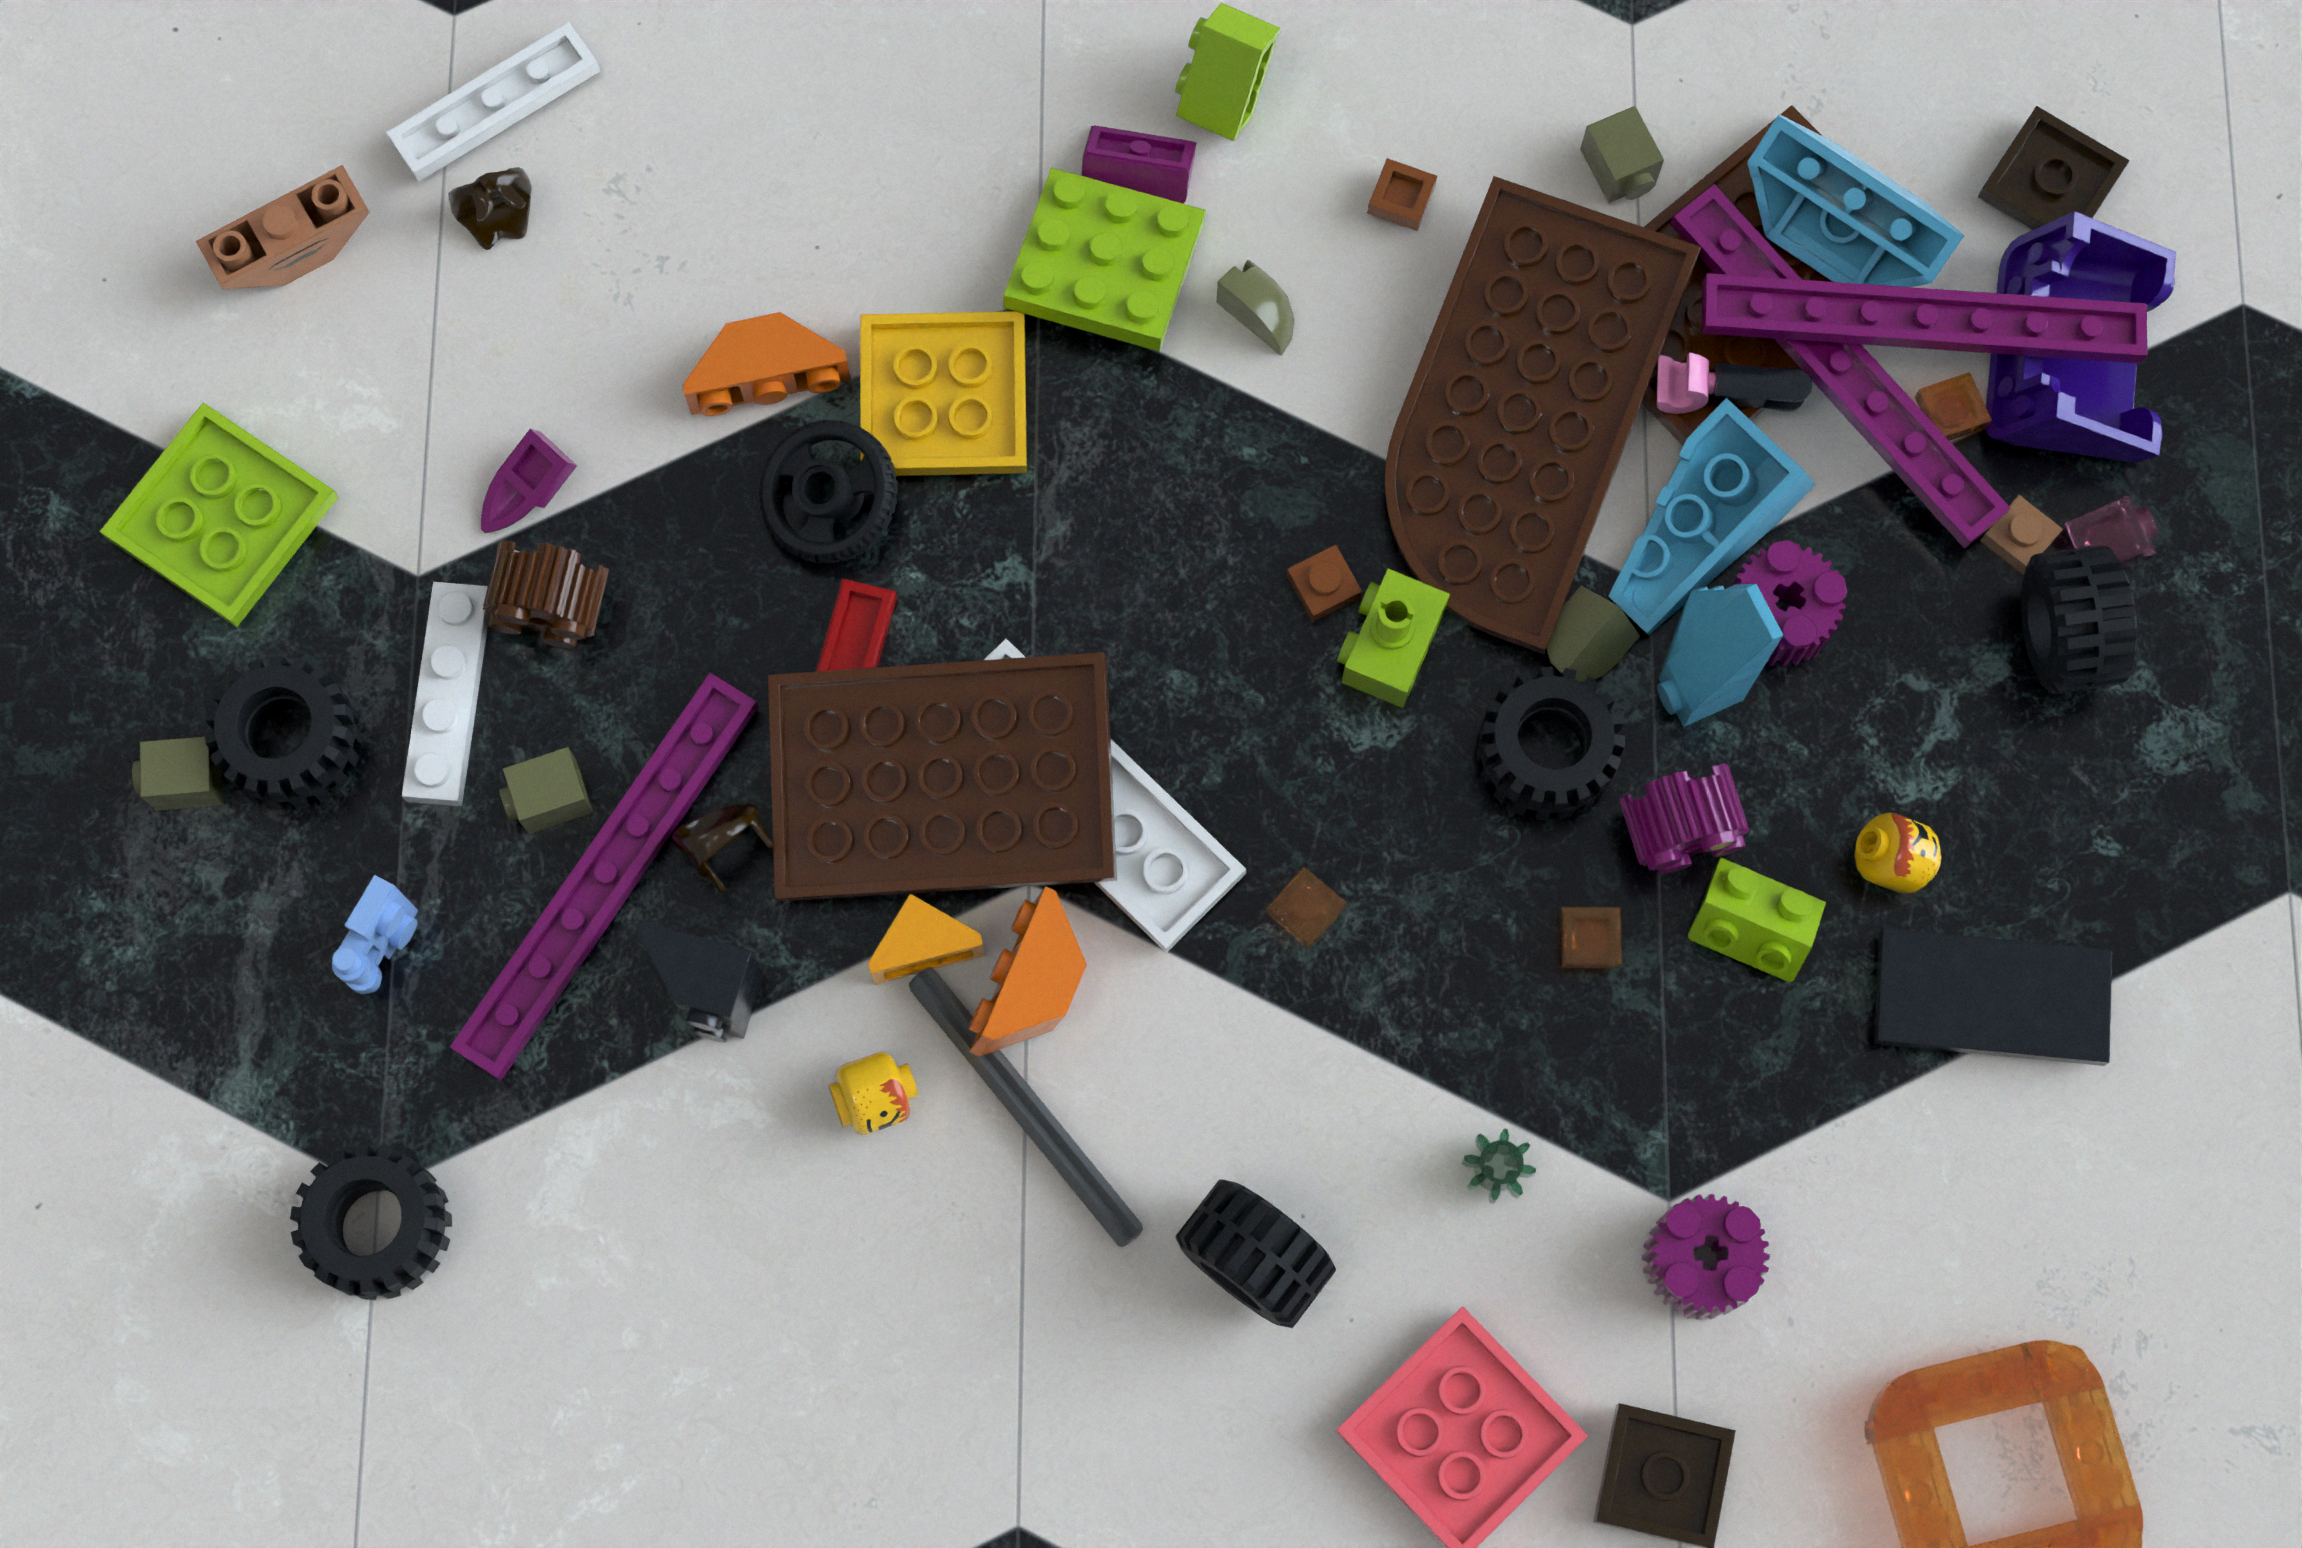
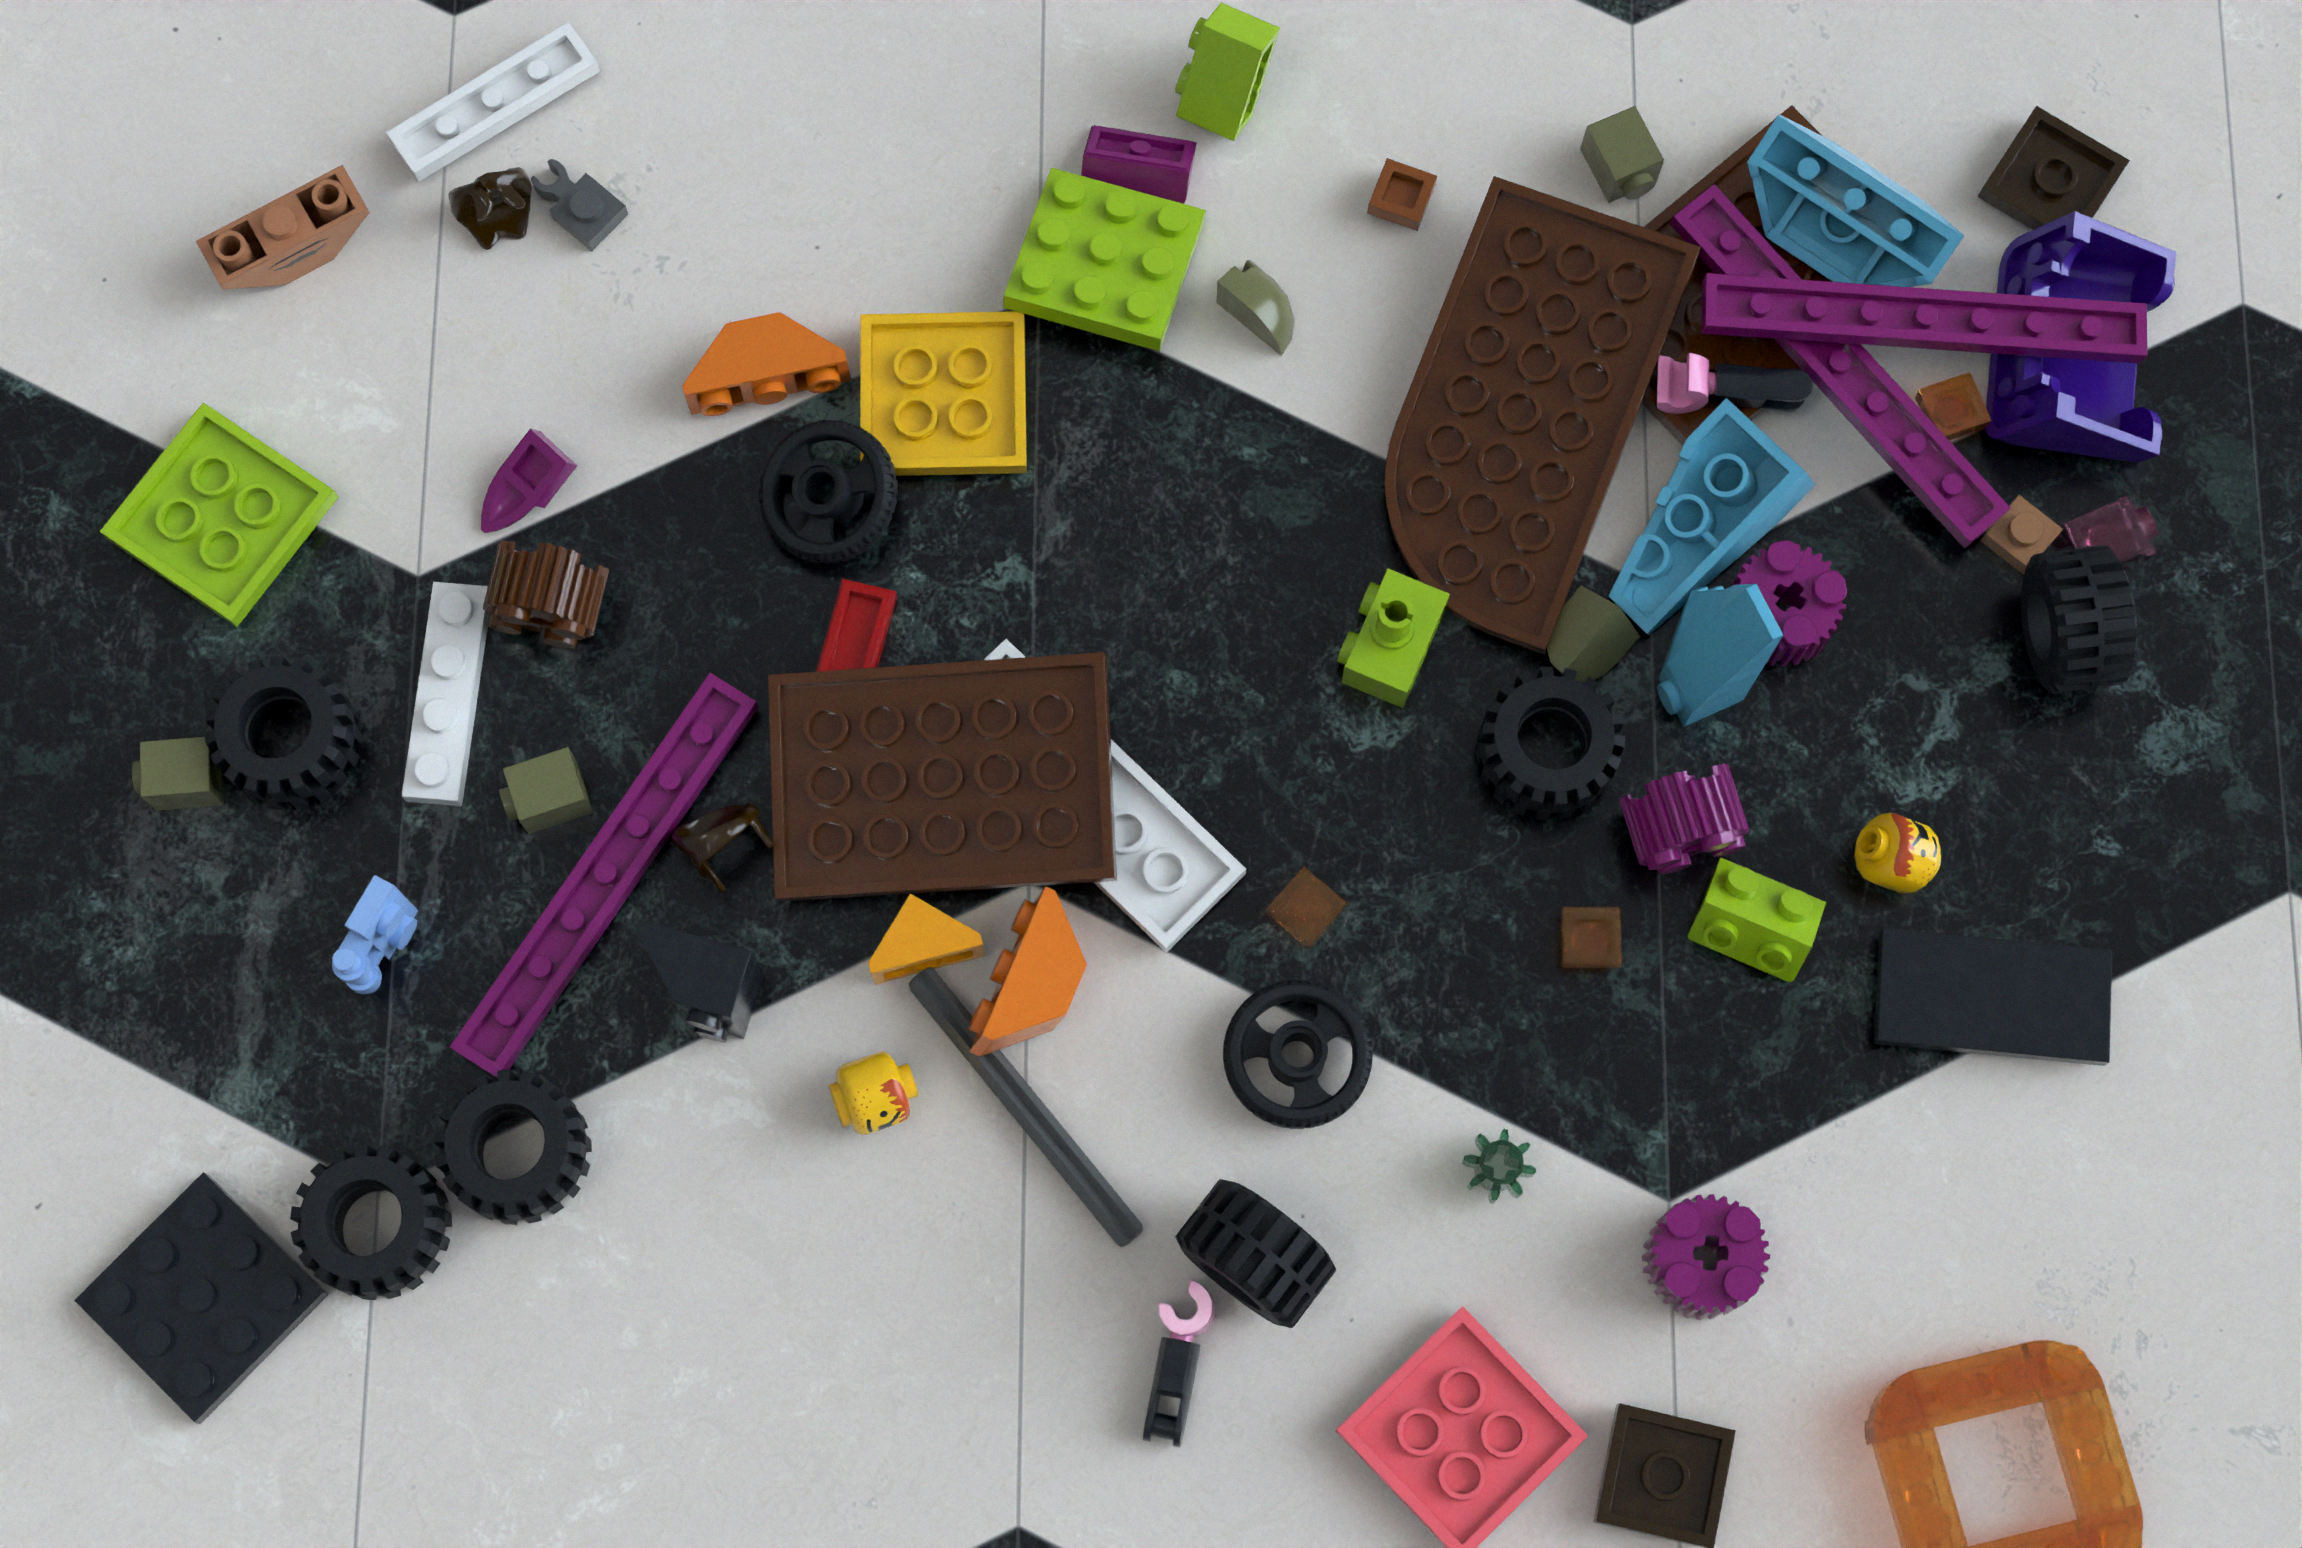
dark orange plate [1286,545,1362,622] -> none
none -> black plate [74,1172,329,1424]
none -> black tyre [434,1069,592,1225]
none -> dark grey plate [531,159,628,252]
none -> black piece [1143,1280,1216,1448]
none -> black wheel [1223,979,1373,1129]

